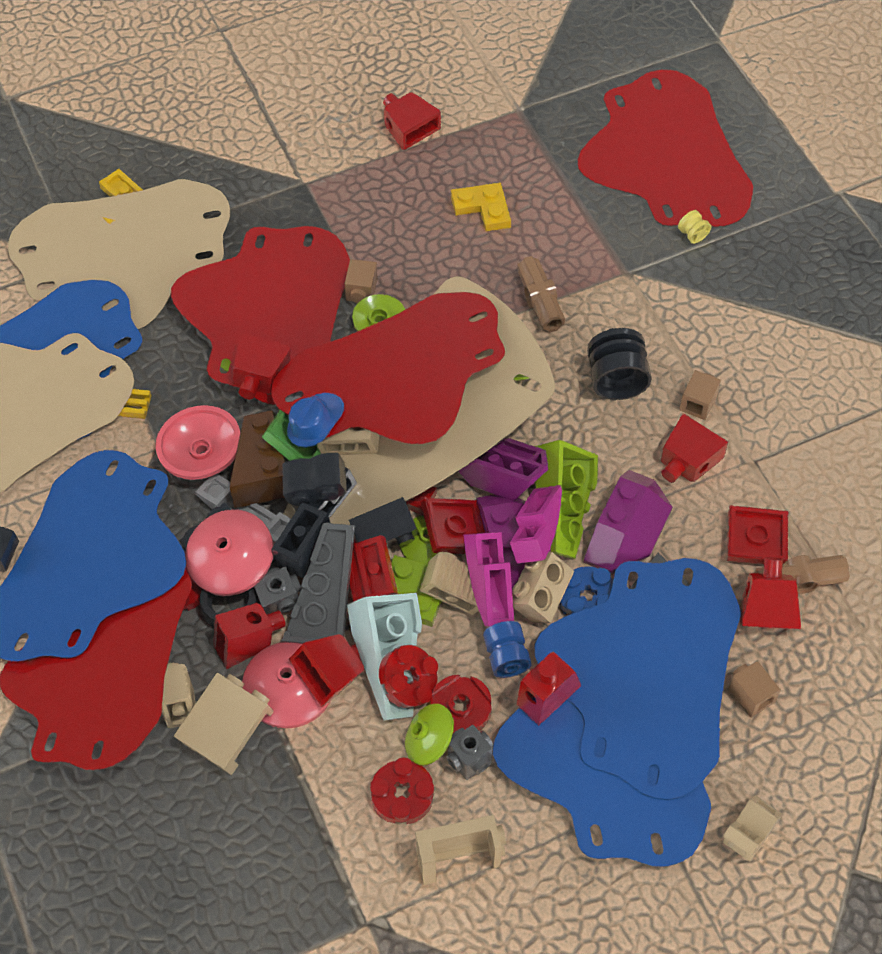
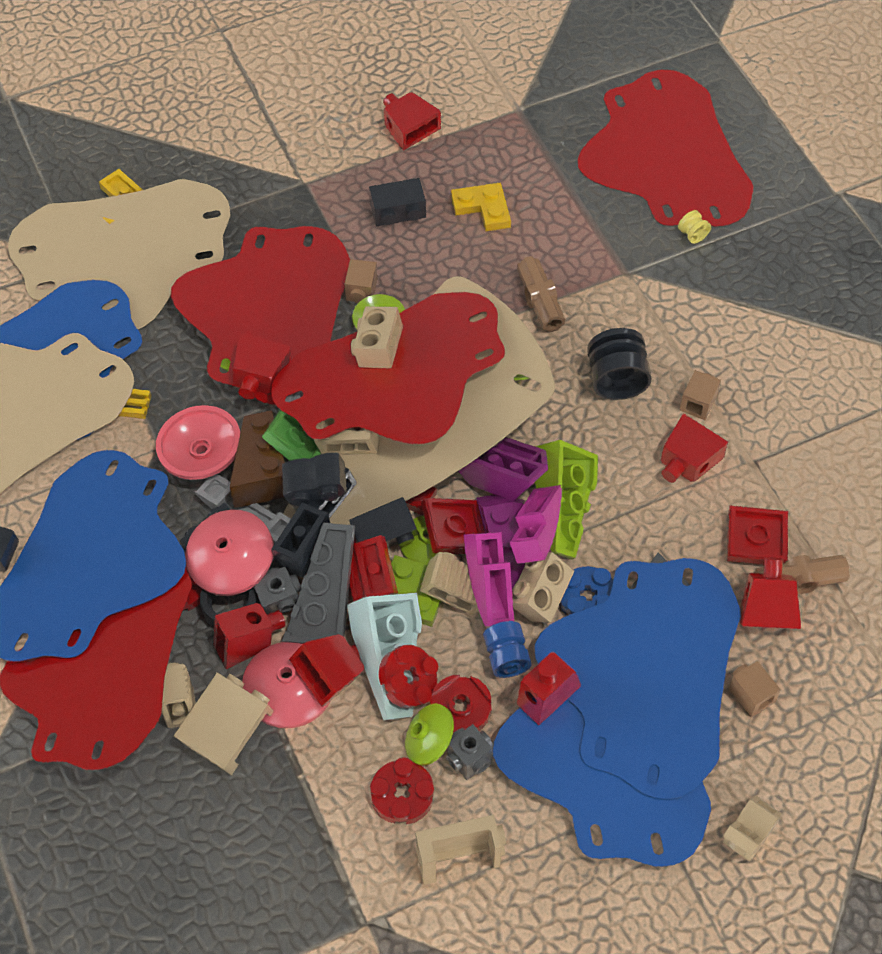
blue piece [287,393,344,448] -> none
magenta wedge [583,470,673,574] -> none
none -> tan brick [351,307,403,368]
none -> black brick [369,178,426,227]

